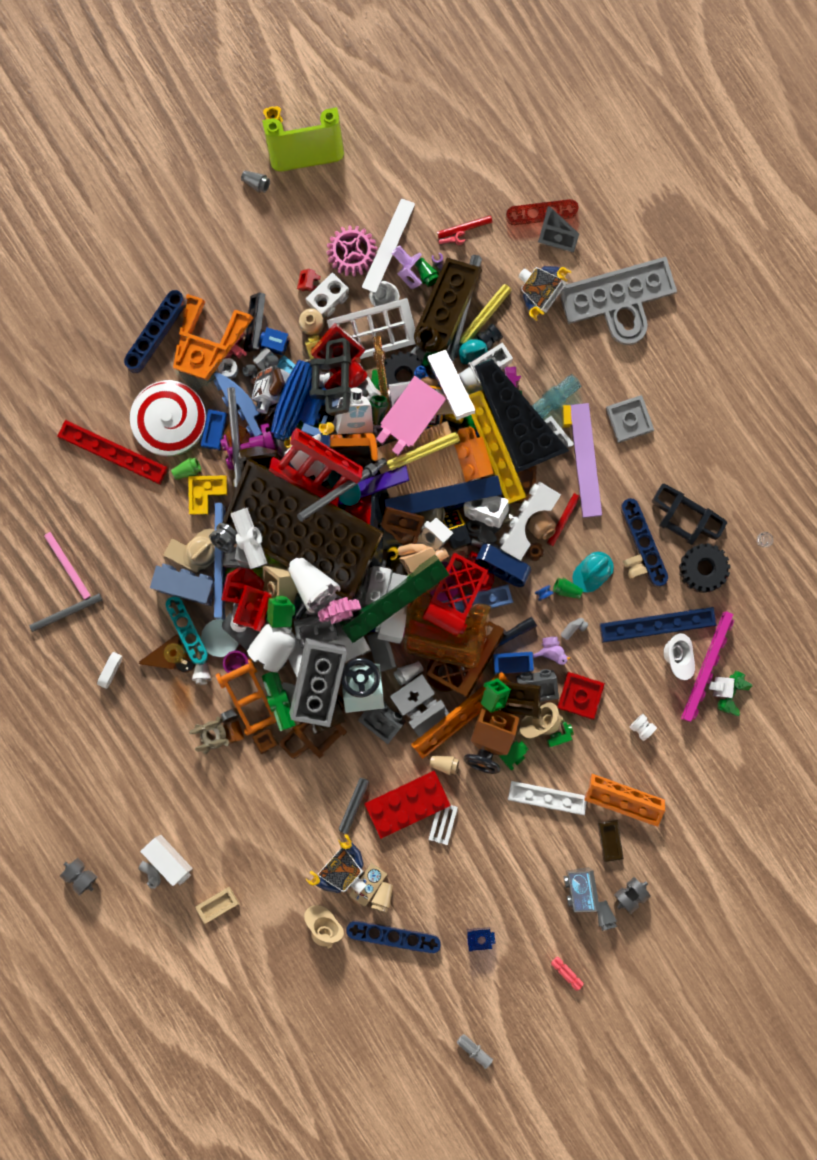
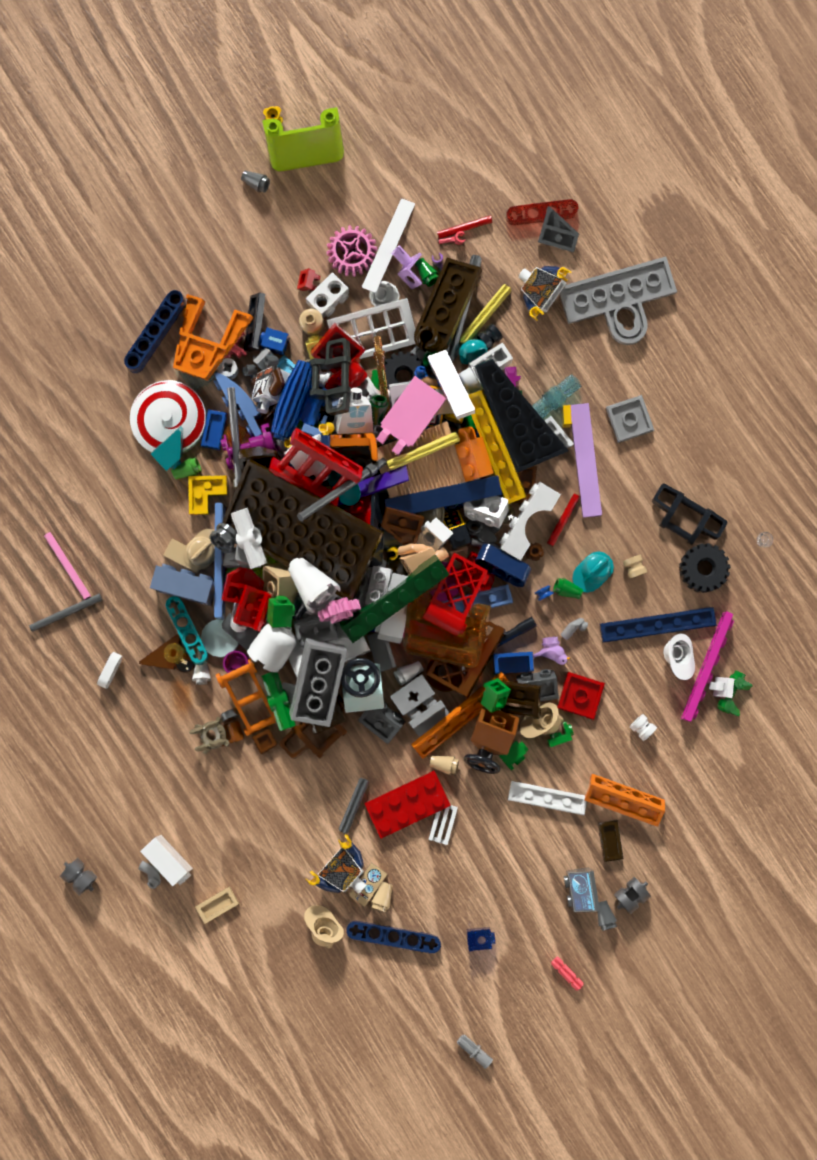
red tile [57,420,168,485] -> none
medium nougat head [527,512,556,540] -> none
dark blue beam [621,498,668,587] -> none
none -> teal slope [151,426,183,471]

